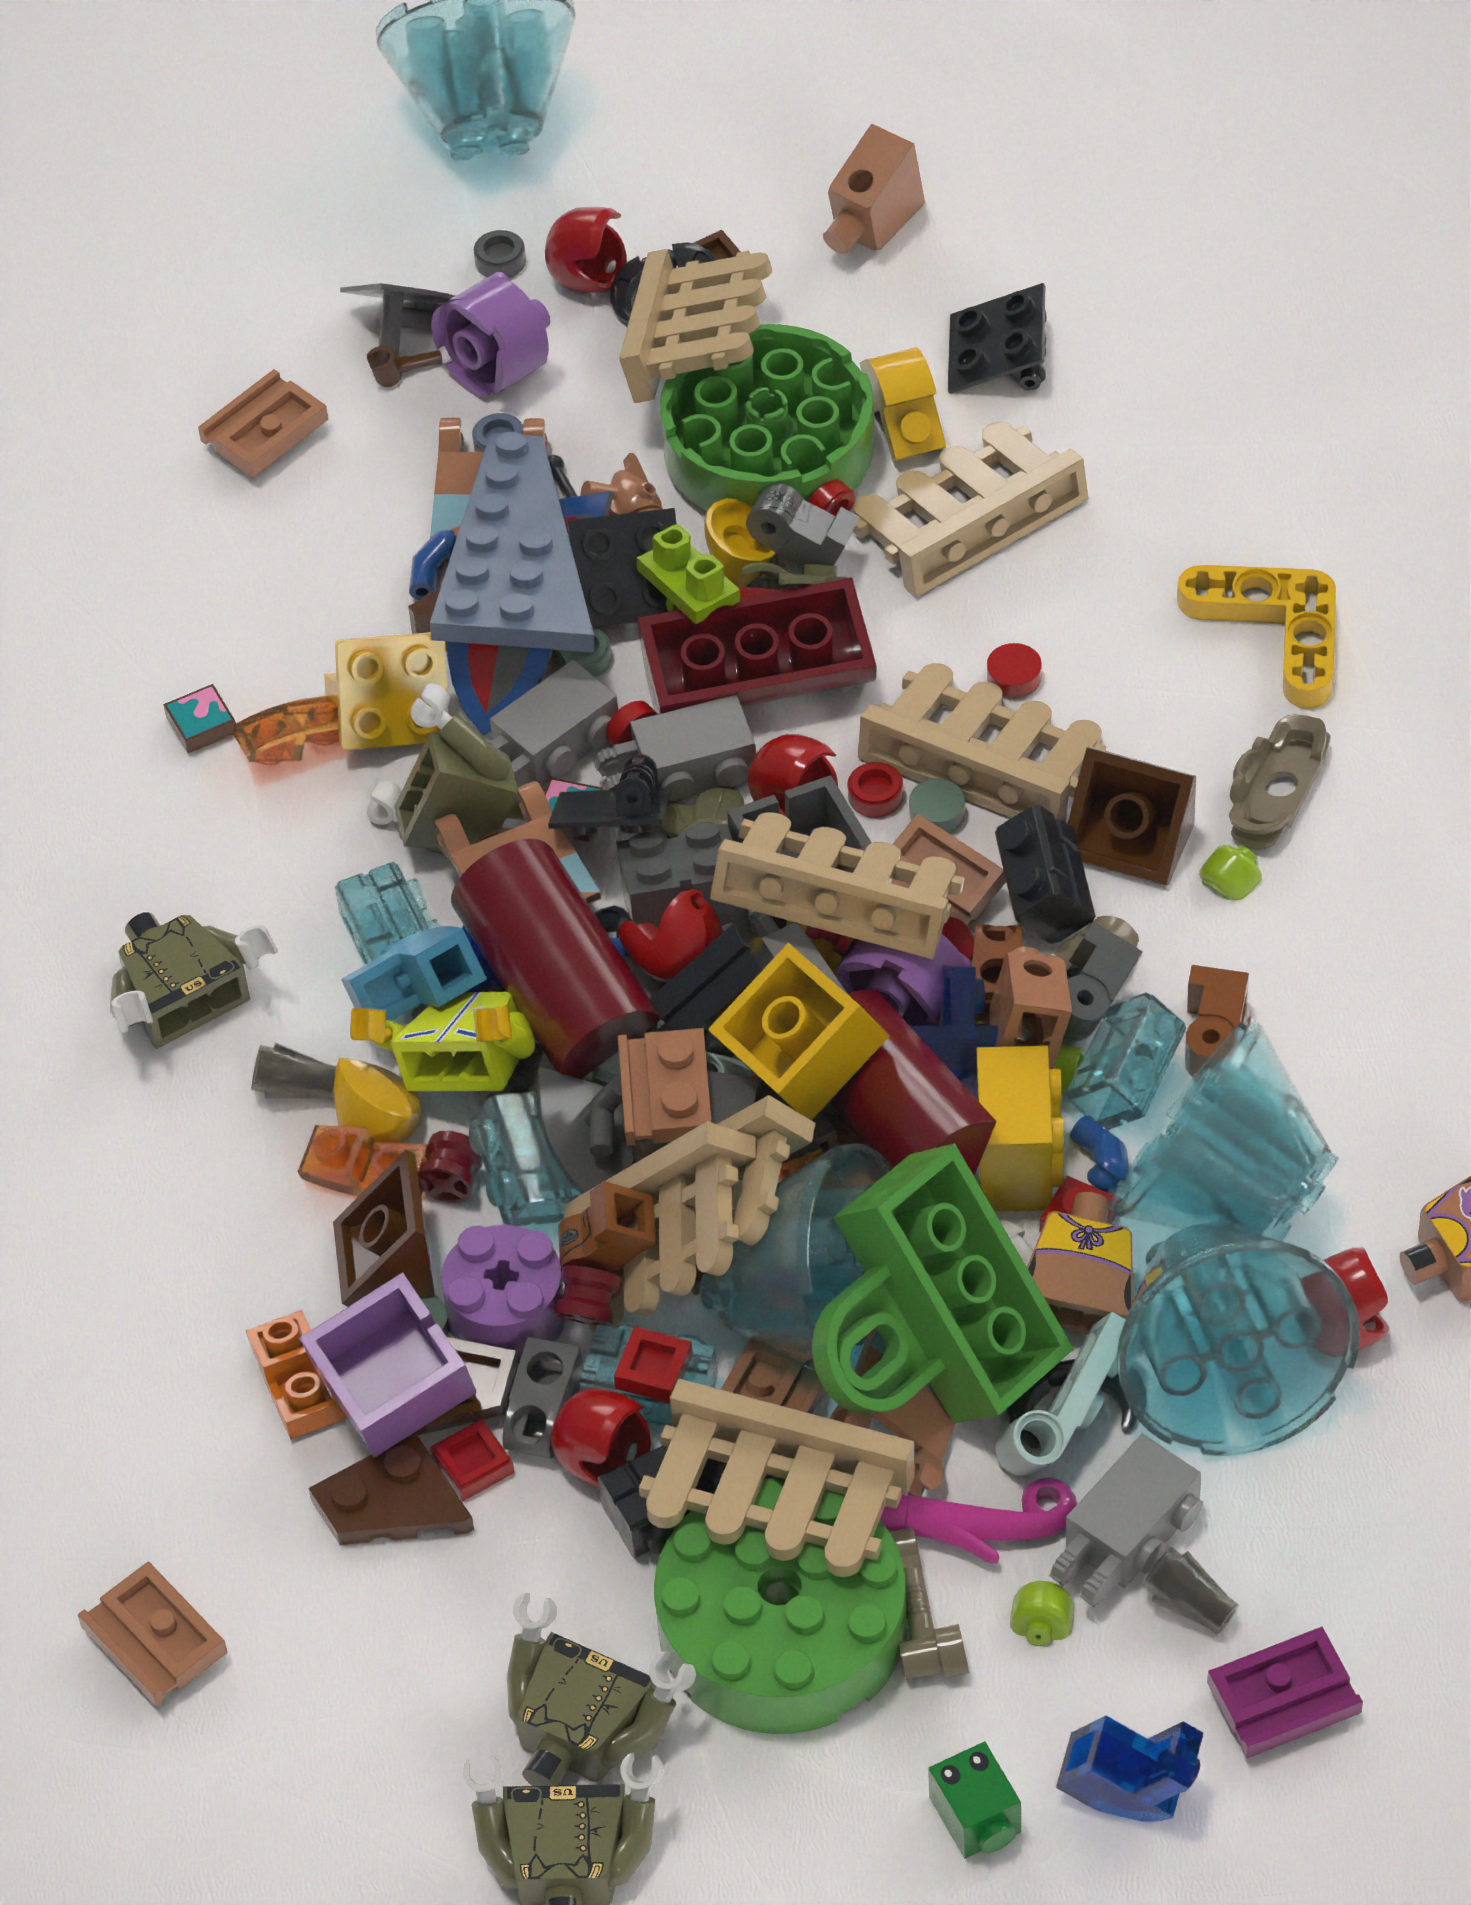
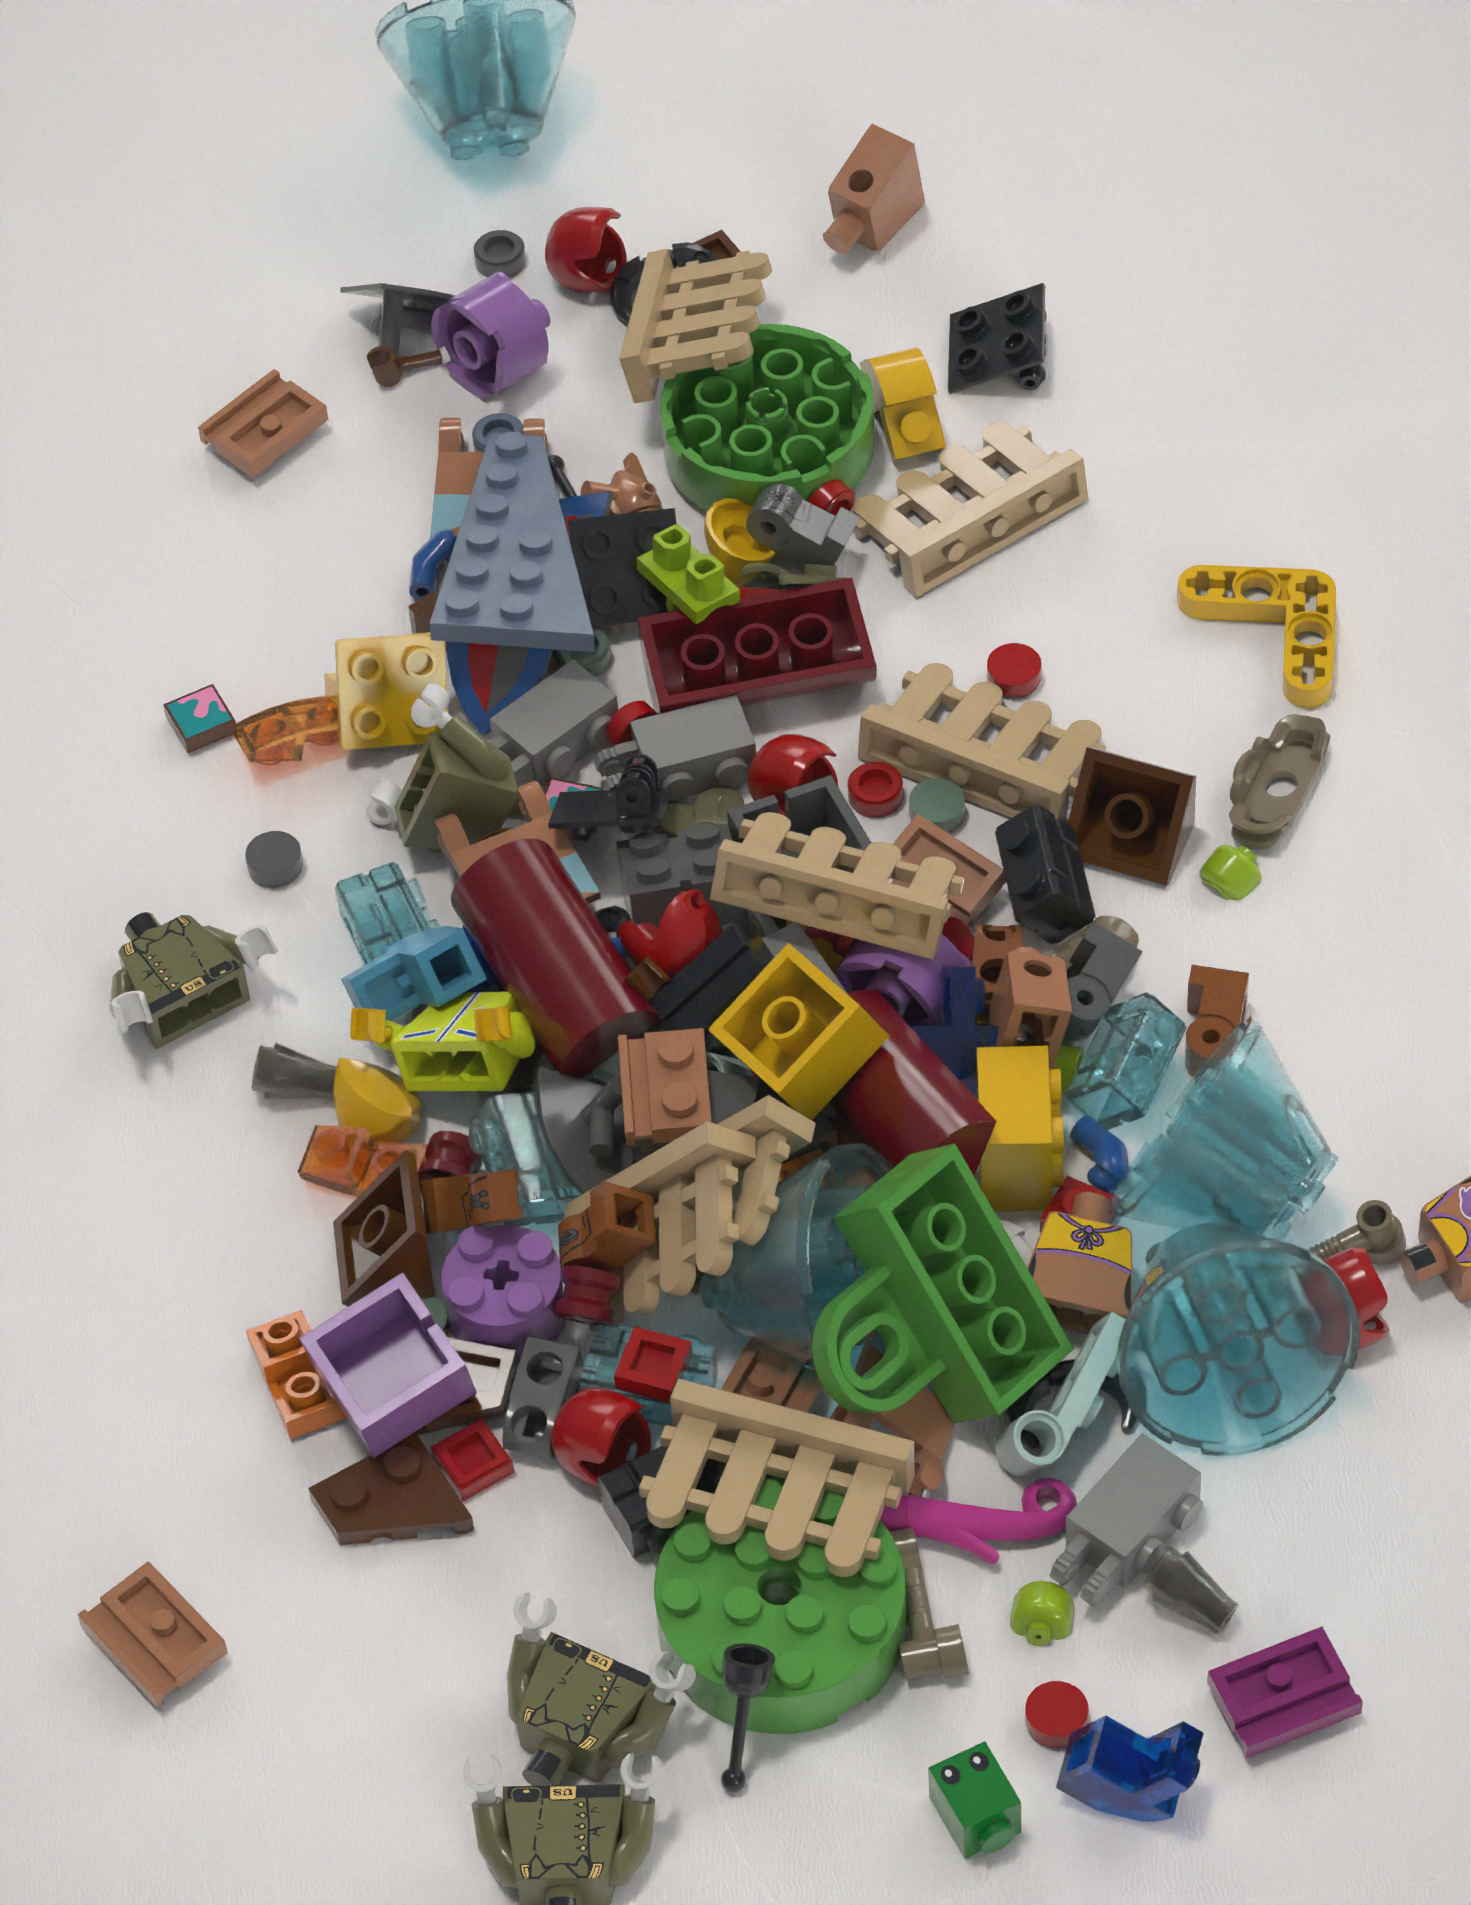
none -> dark grey tile [245,831,303,887]
none -> dark orange leg [421,1170,524,1234]
none -> reddish brown hand [624,956,671,1002]
none -> black hinge [721,1643,775,1792]
none -> red tile [1025,1681,1089,1748]
none -> dark tan brick [1251,1200,1406,1304]

